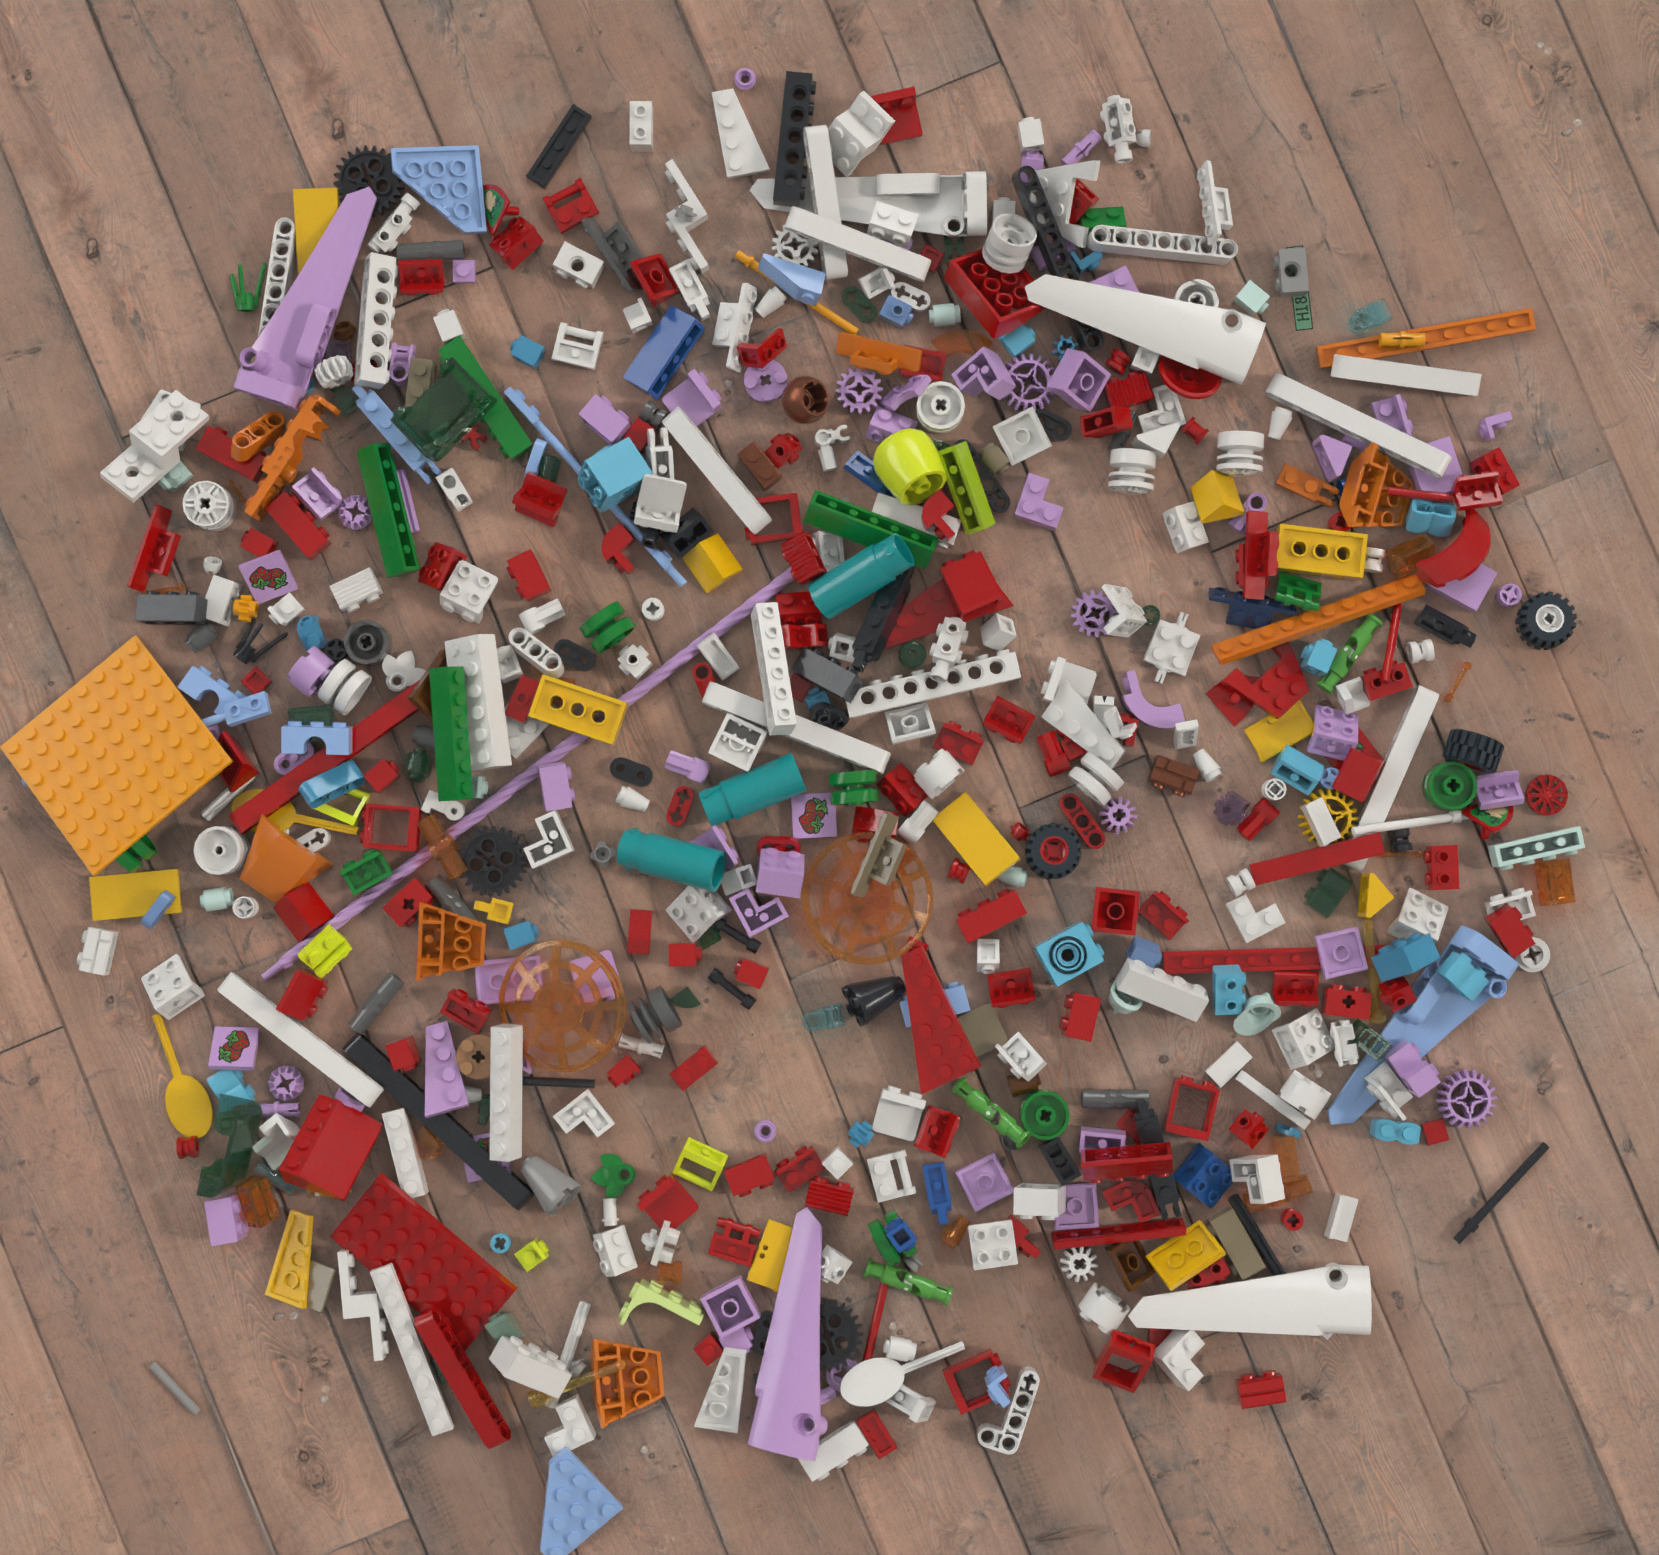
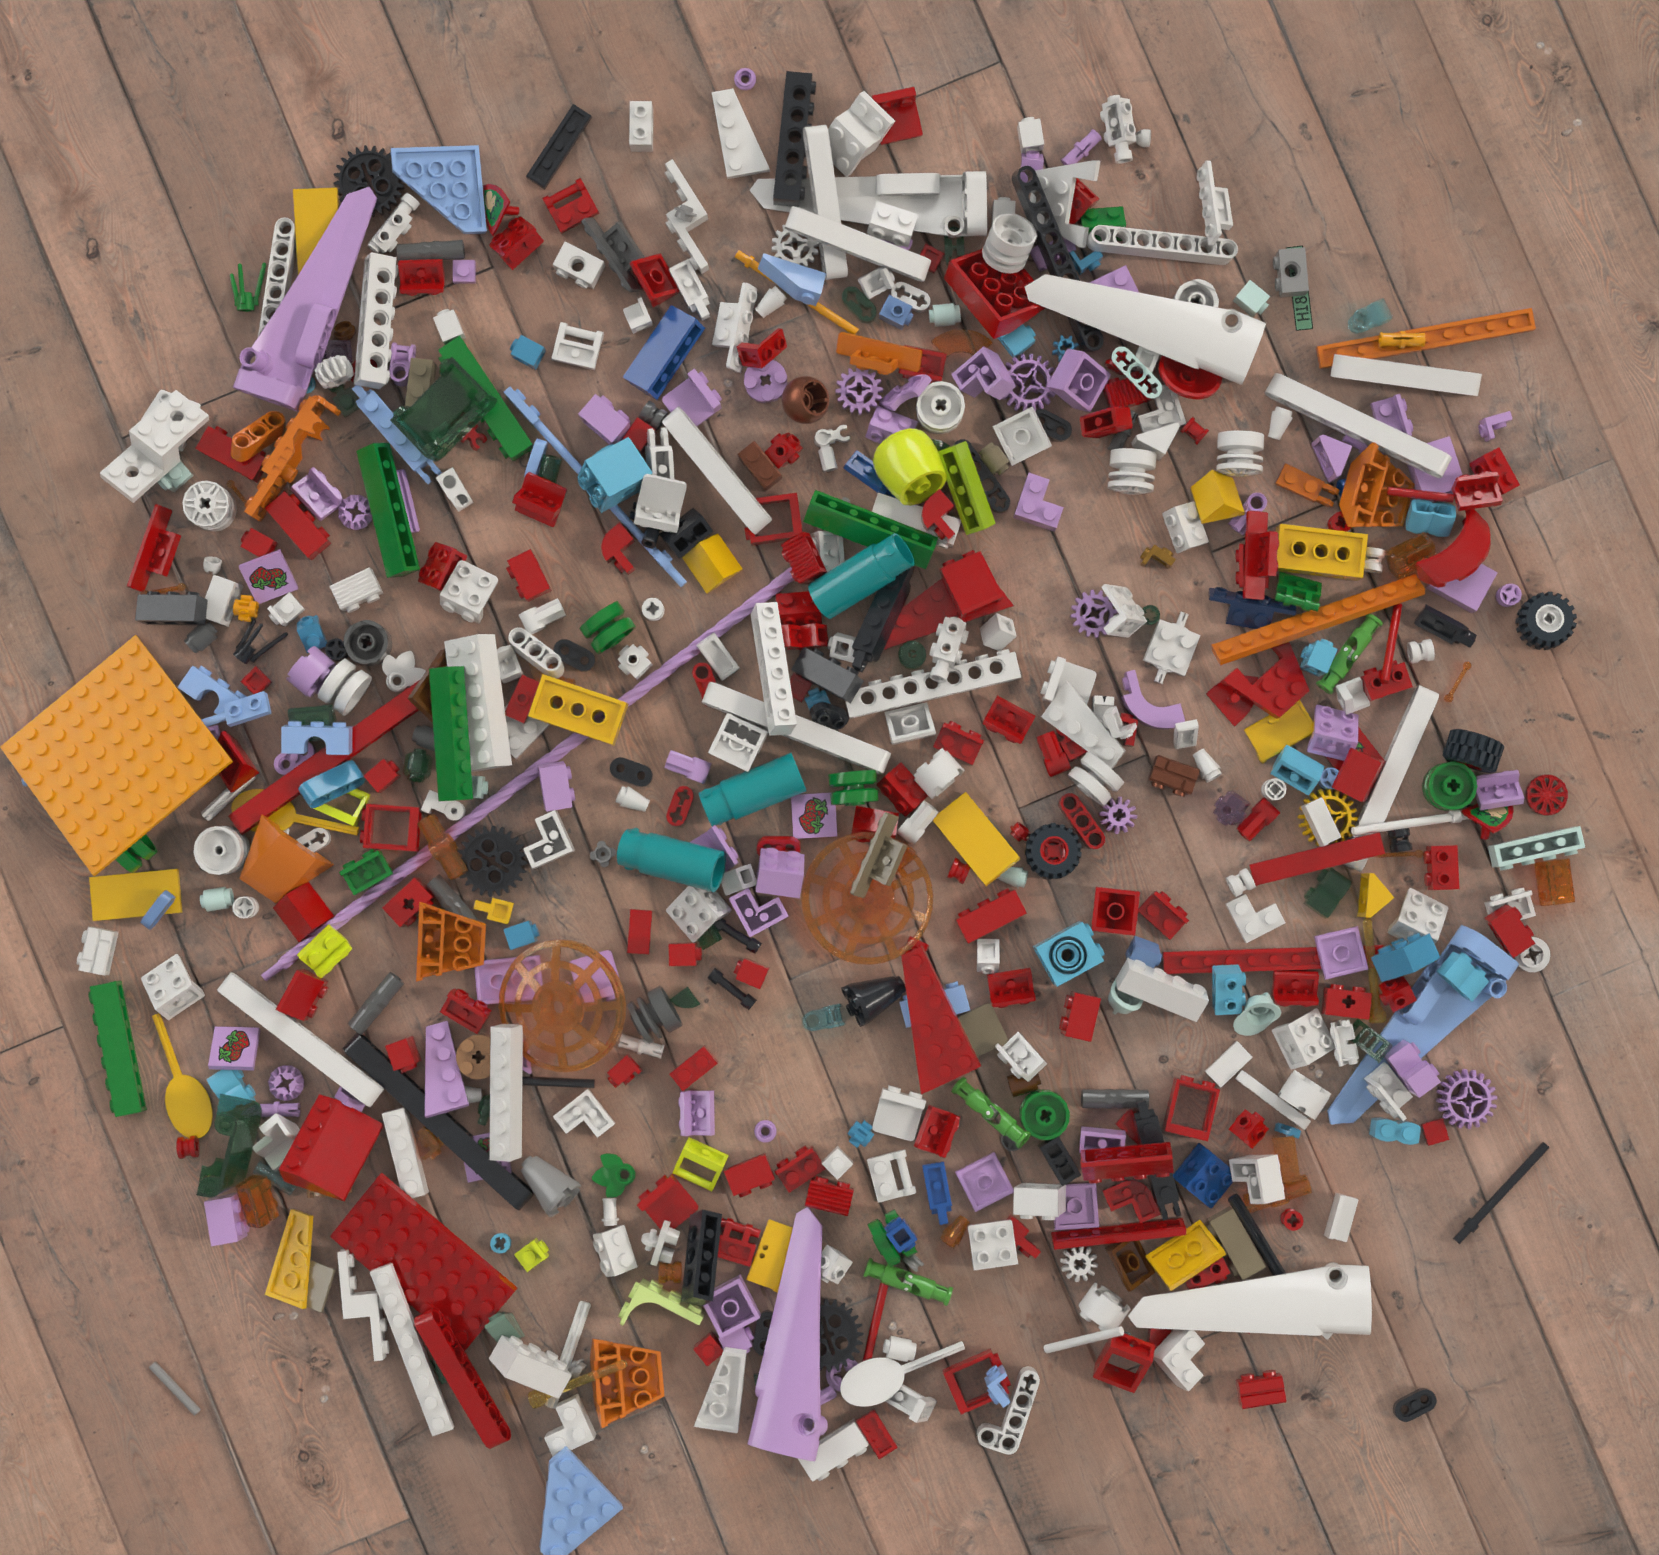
none -> green brick [88,980,147,1117]
none -> lavender bracket [678,1090,715,1136]
none -> black brick [681,1209,722,1306]
none -> white bar [1044,1326,1124,1353]
none -> light aqua beam [1111,347,1162,399]
none -> pearl gold bracket [1140,544,1176,569]
none -> black plate [1393,1388,1437,1422]

